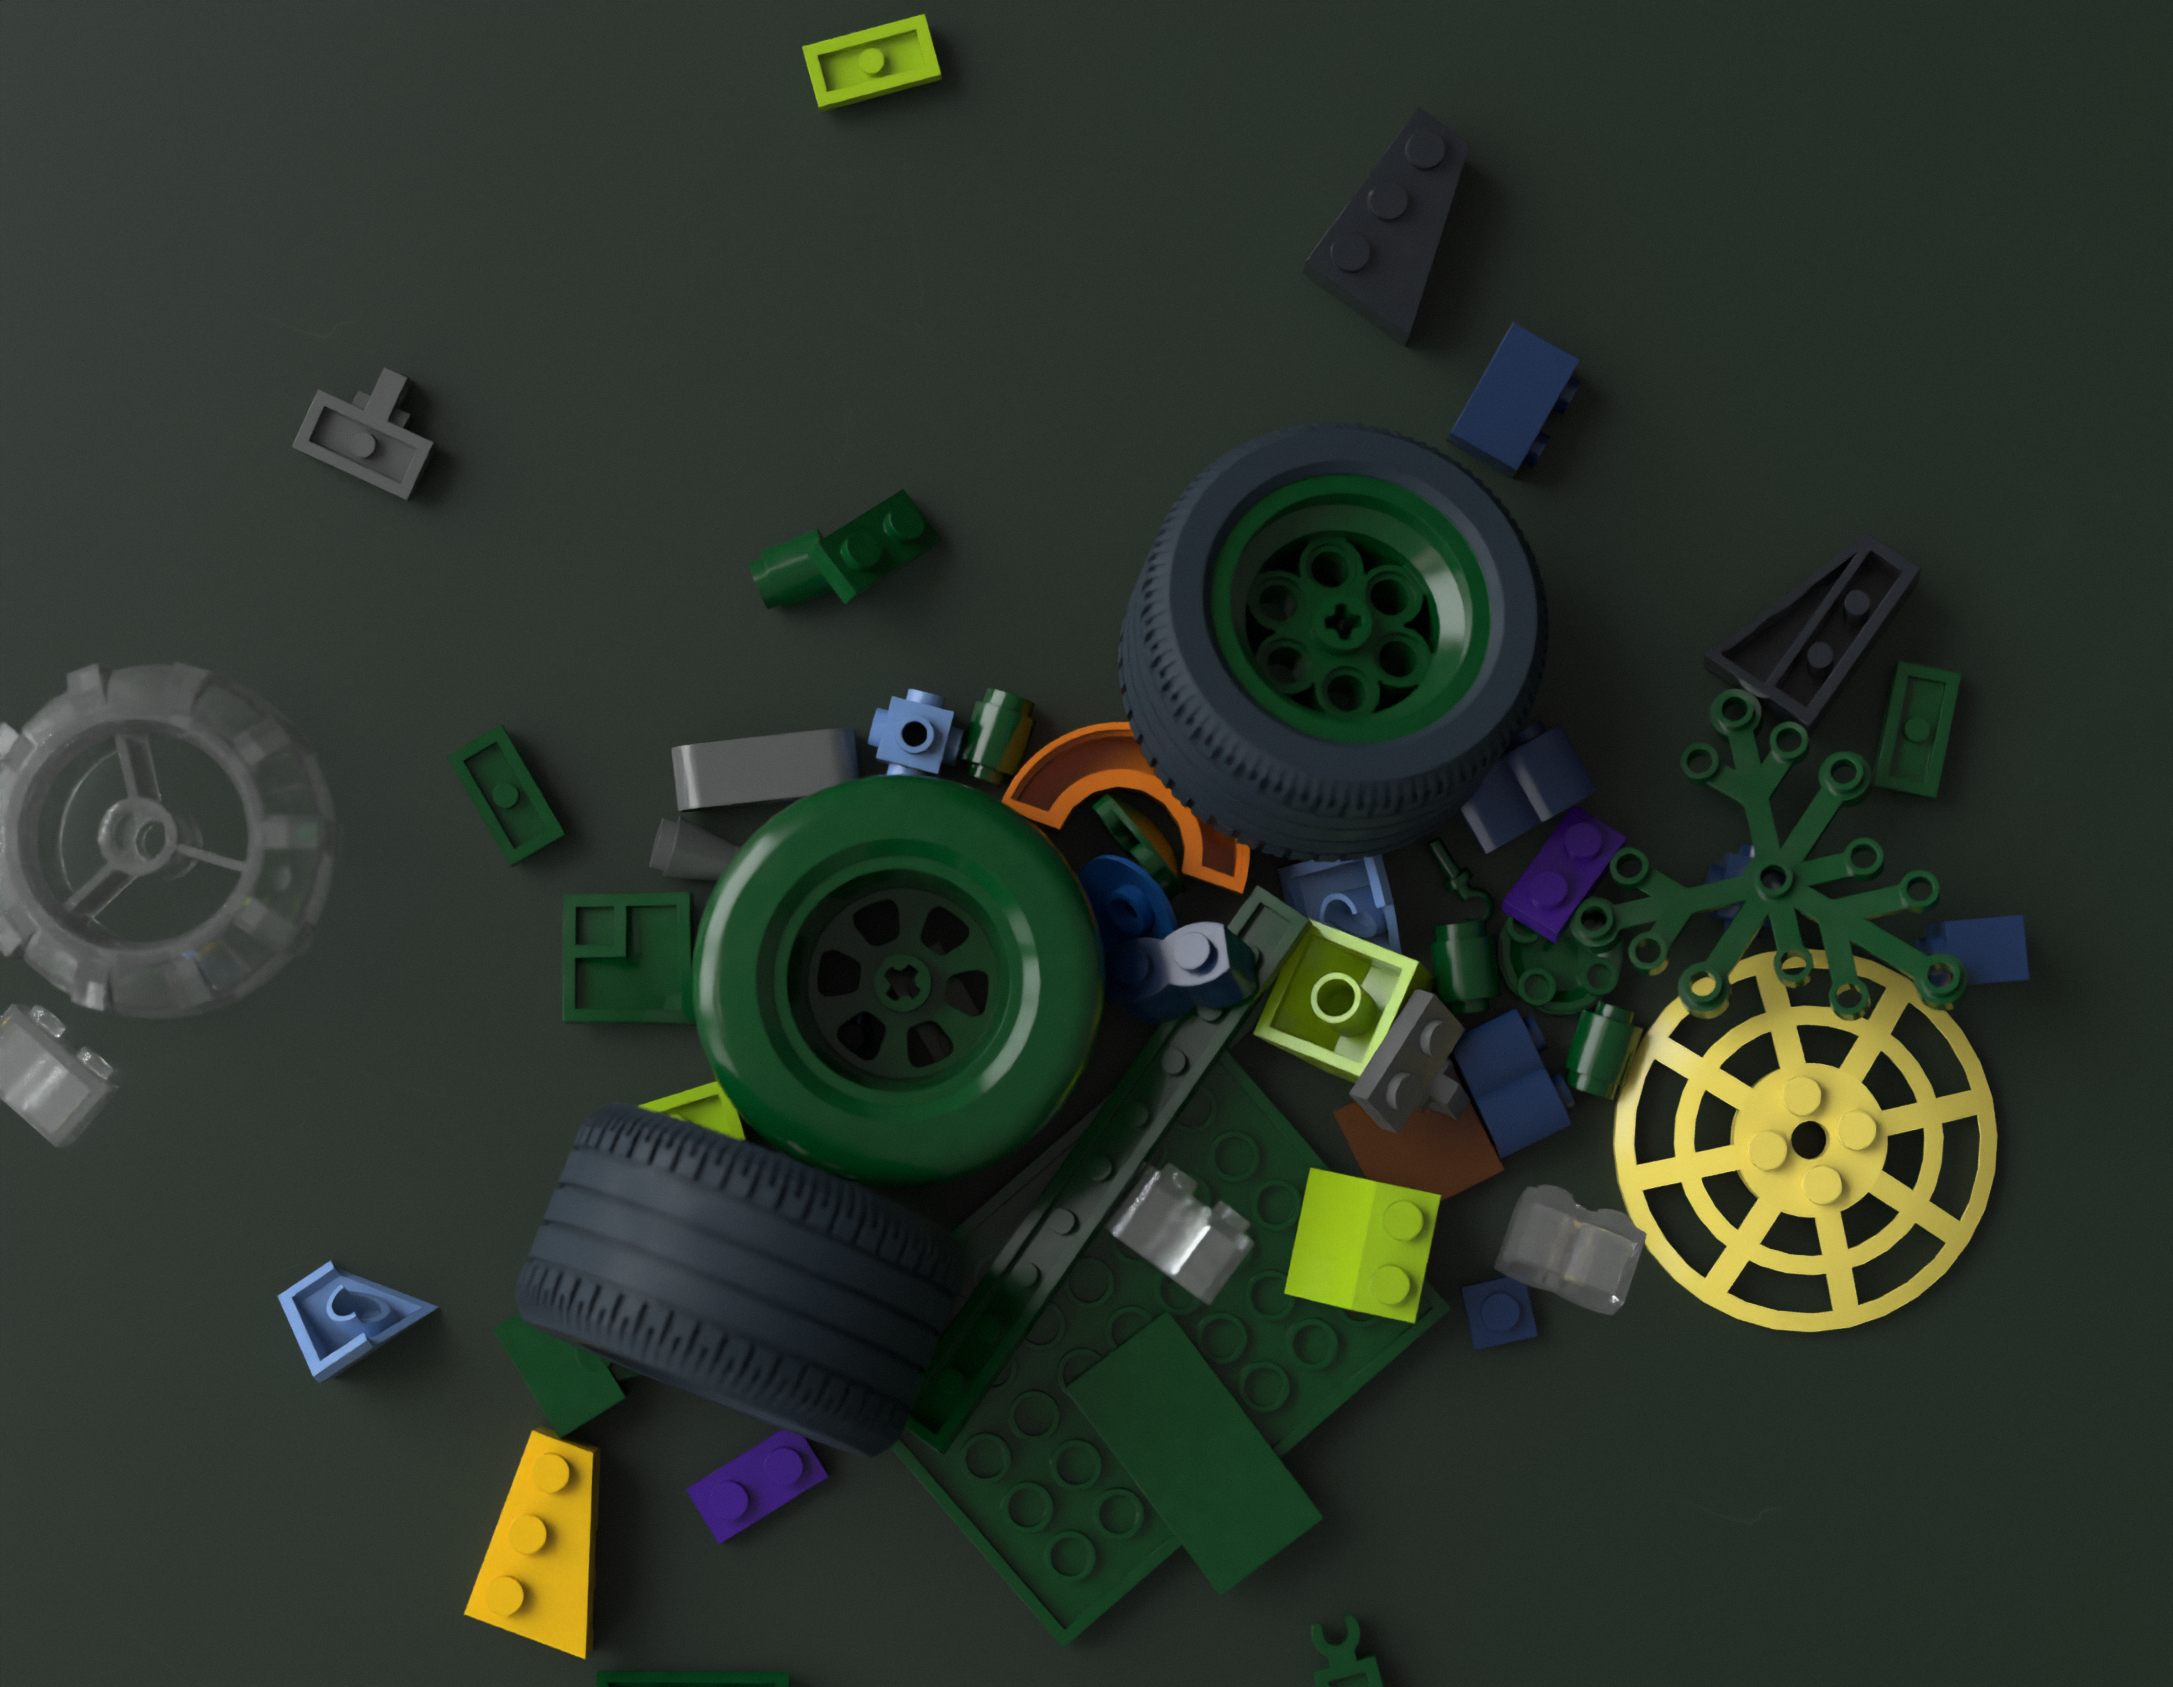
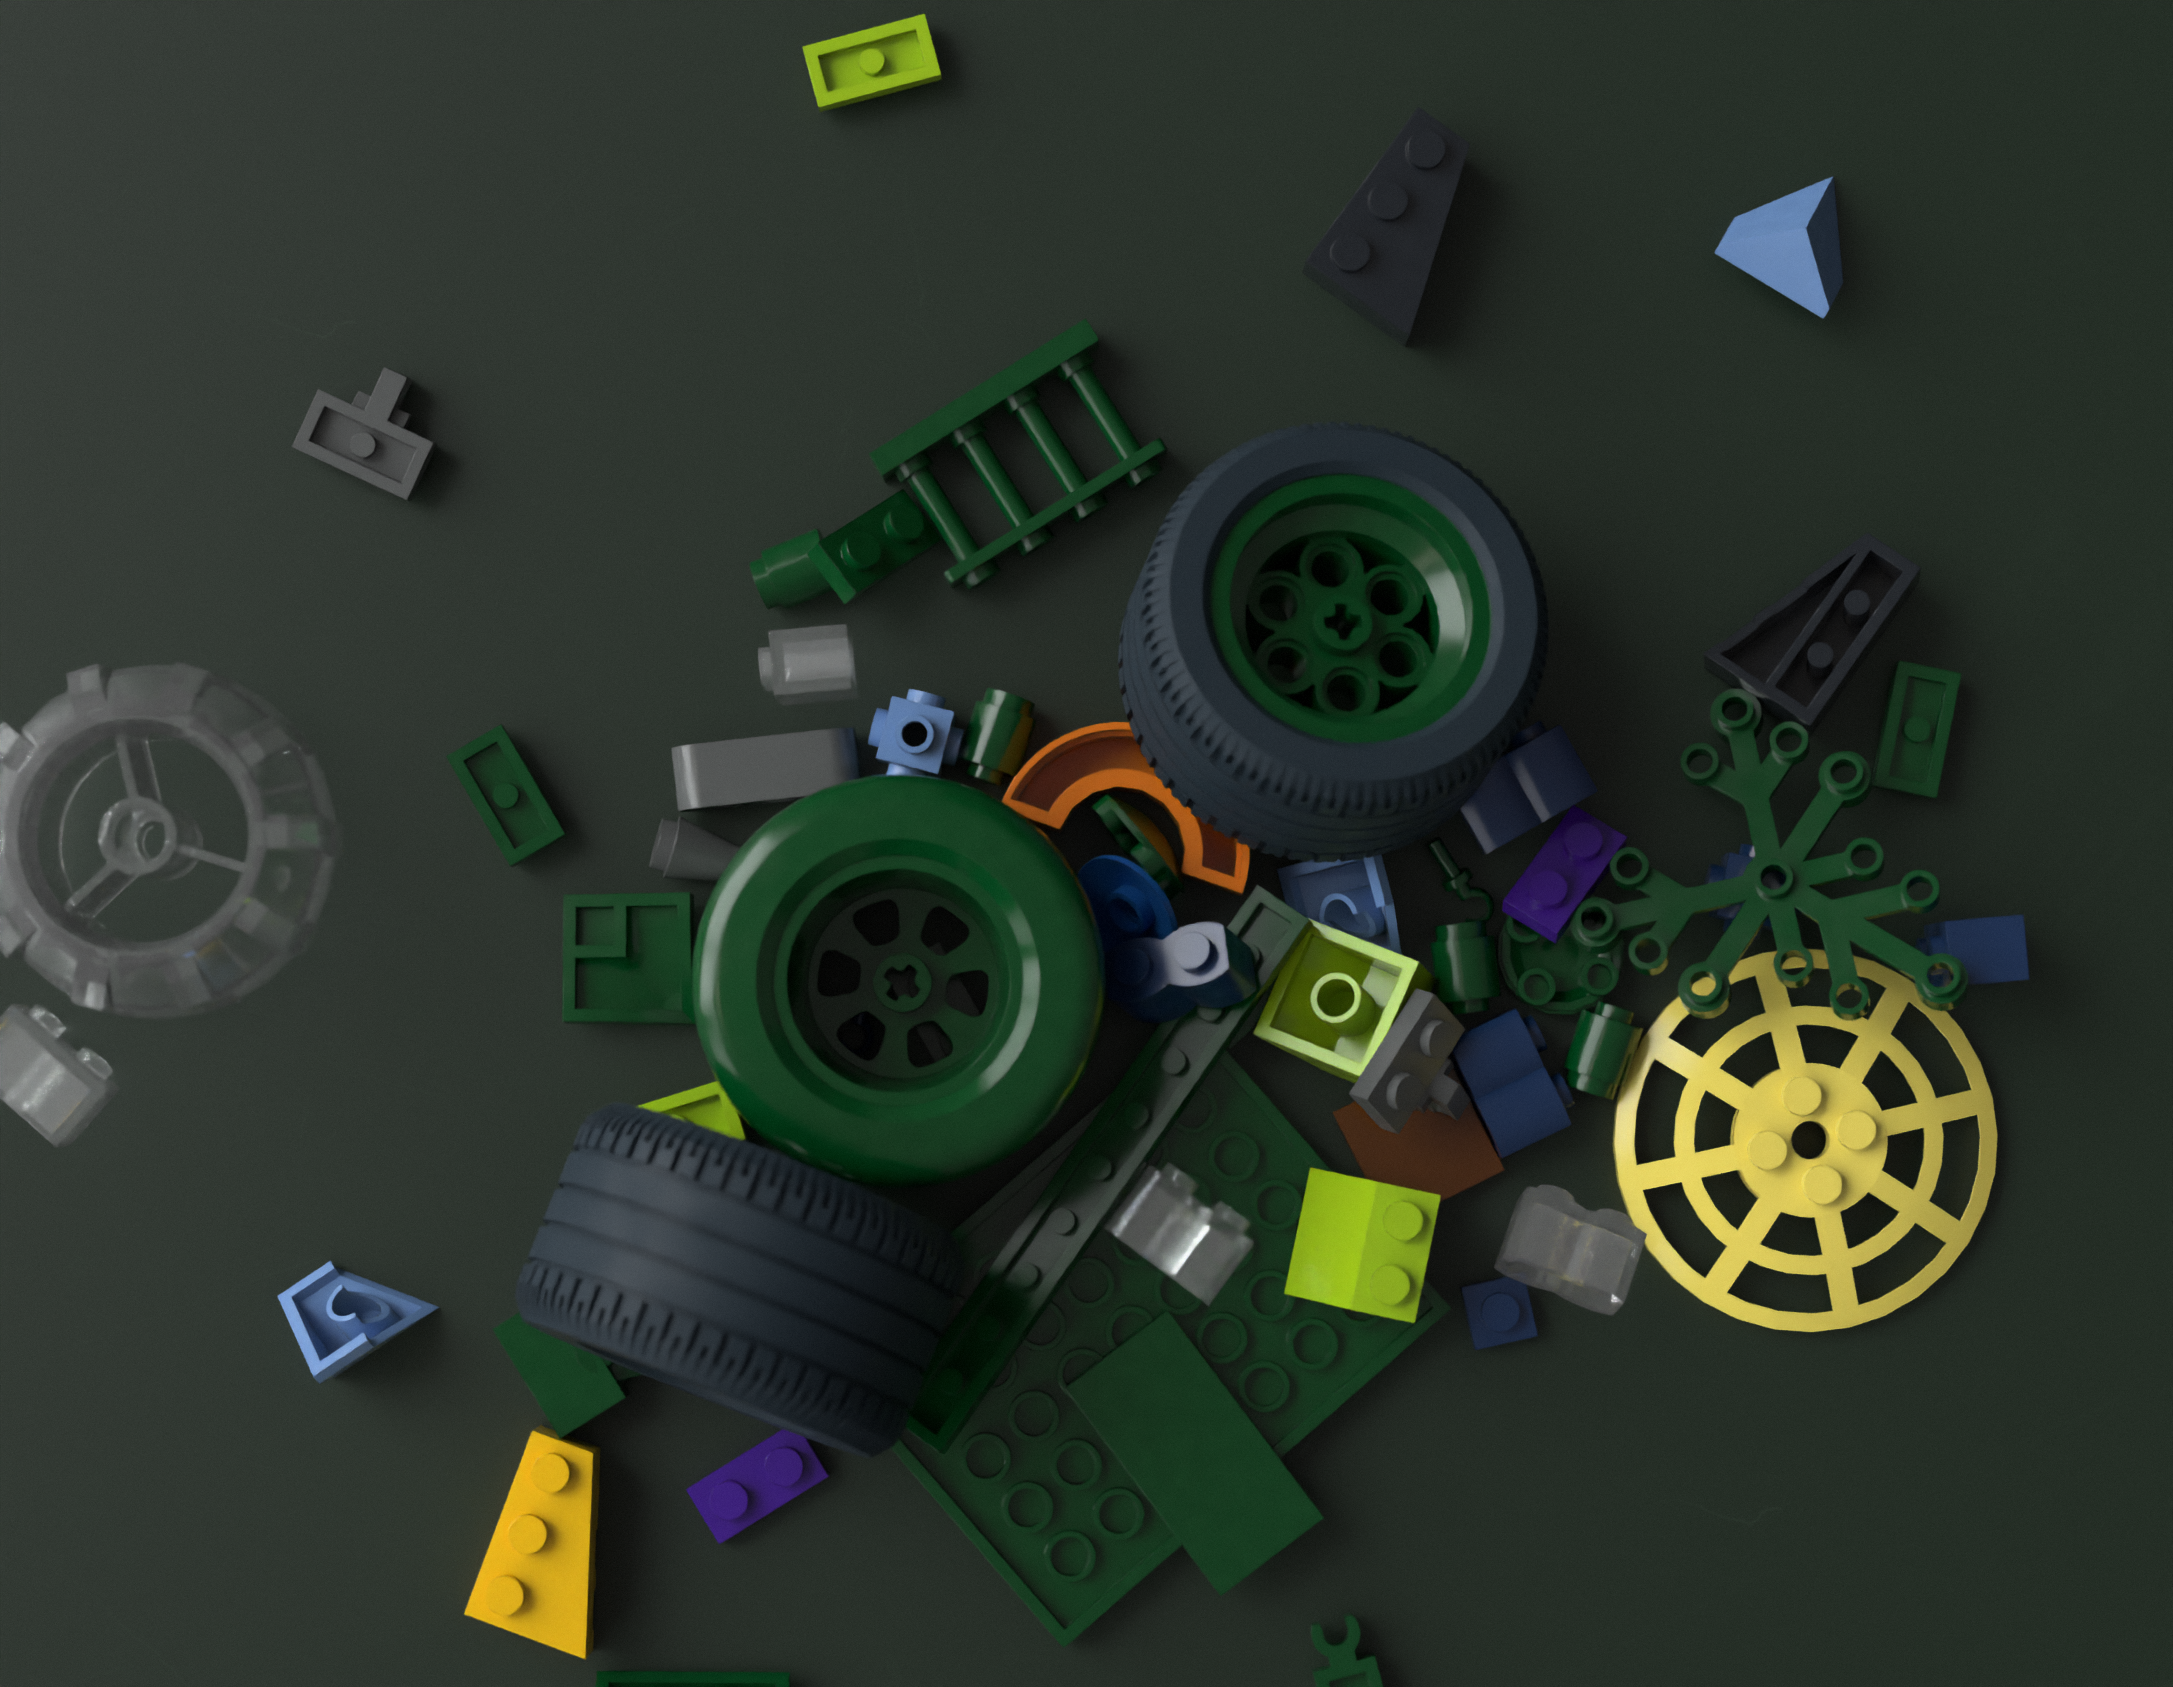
dark blue brick [1446,322,1582,478] -> none
none -> clear brick [758,624,858,705]
none -> dark green fence [869,318,1167,591]
none -> medium blue slope [1714,176,1843,319]

